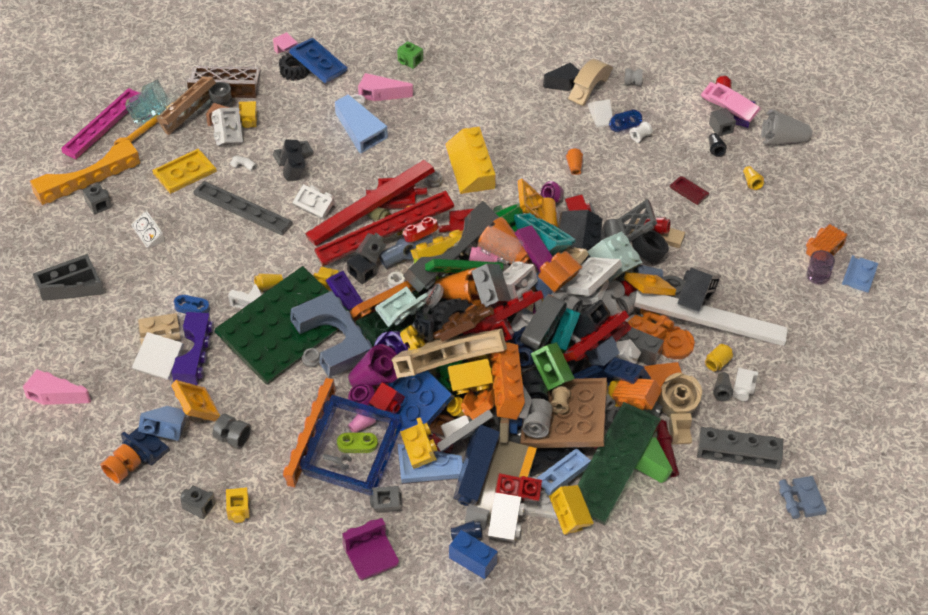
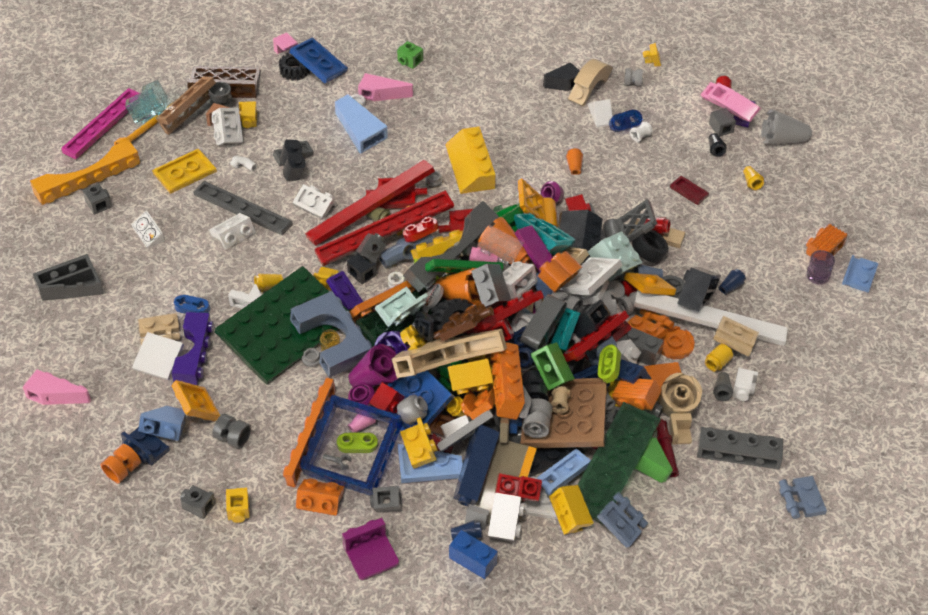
none -> white bracket [209,213,256,250]
none -> orange bracket [296,478,345,516]
none -> clear yellow brick [320,329,340,352]
none -> light grey head [397,395,428,425]
none -> sand blue plate [597,492,648,548]
none -> lime plate [598,344,621,383]
none -> yellow tile [643,43,661,66]
none -> tan plate [713,316,759,356]
none -> dark blue cone [718,269,746,295]

